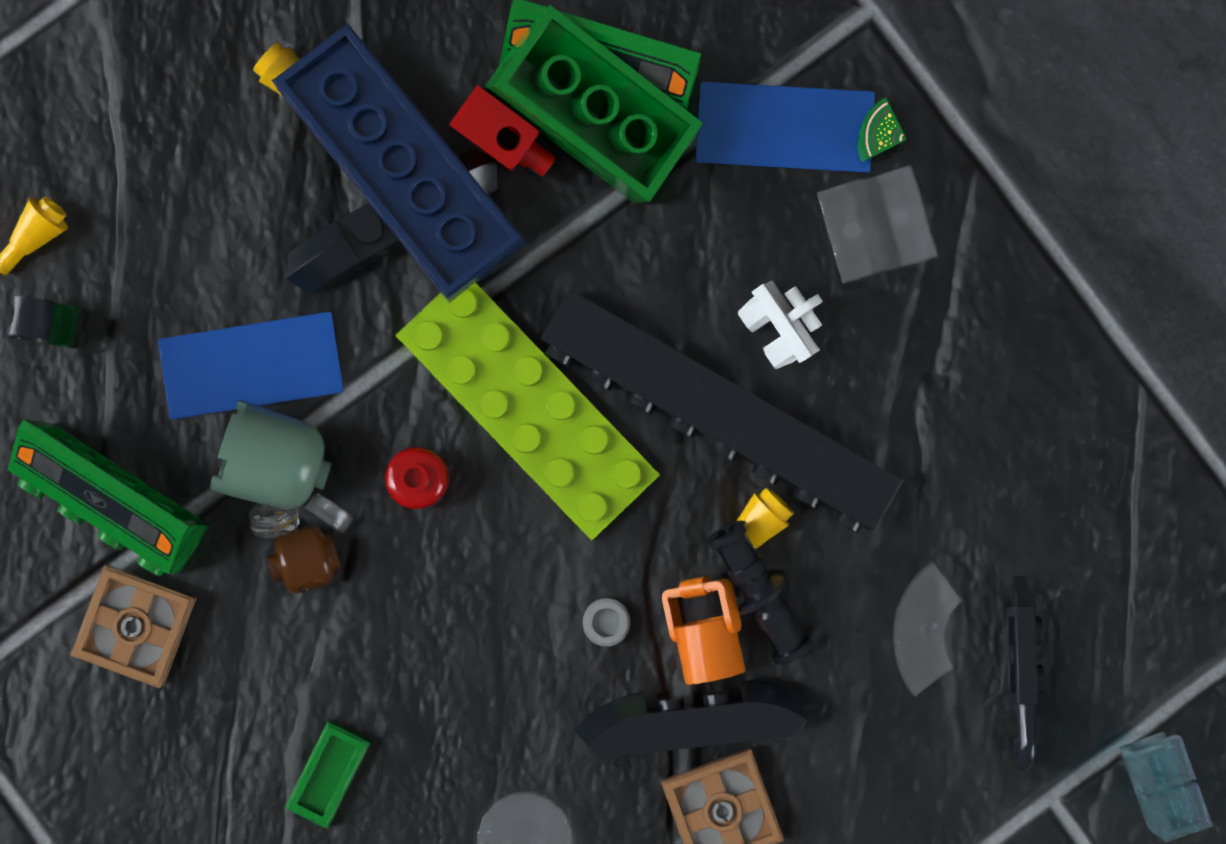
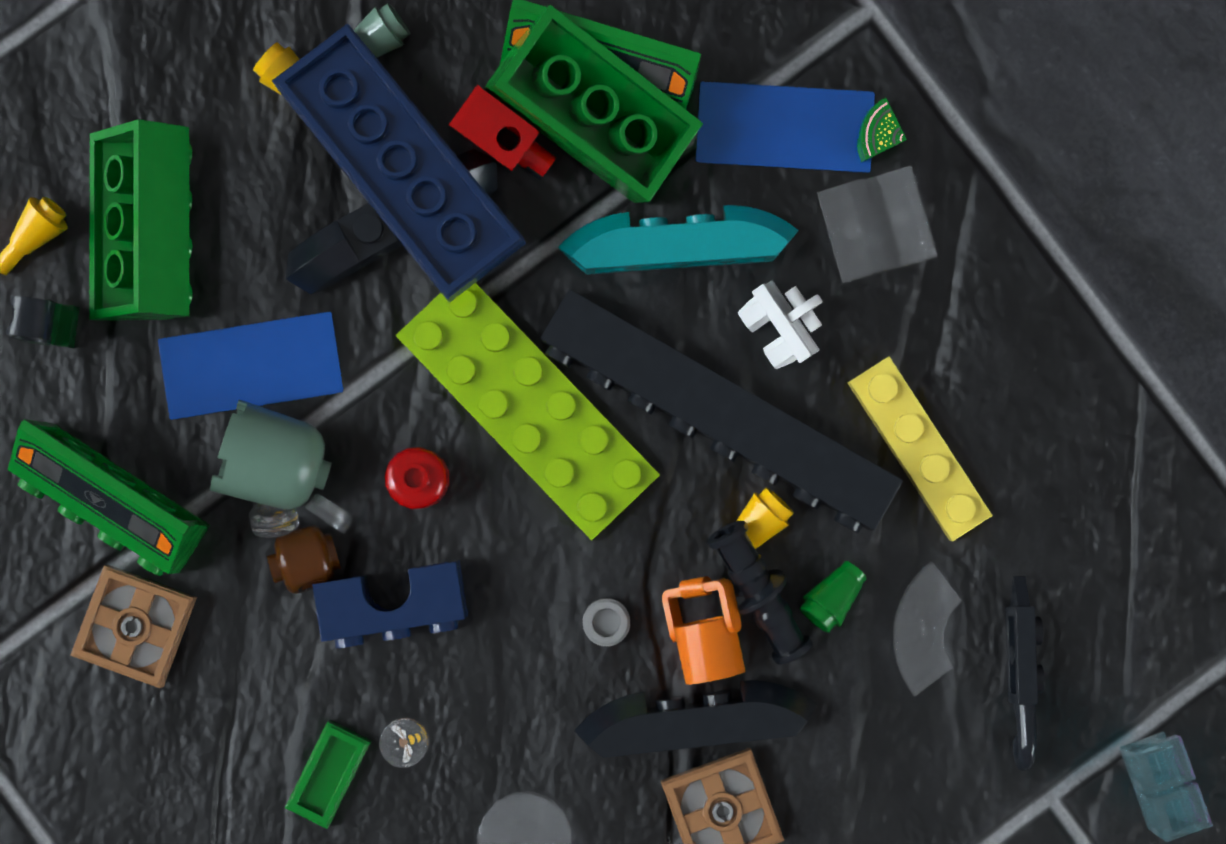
none -> green slope [89,119,193,321]
none -> dark blue arch [312,560,468,648]
none -> sand green cone [354,3,411,58]
none -> clear tile [379,718,429,768]
none -> teal brick [558,205,799,275]
none -> green cone [800,561,867,633]
none -> light yellow plate [848,356,993,541]

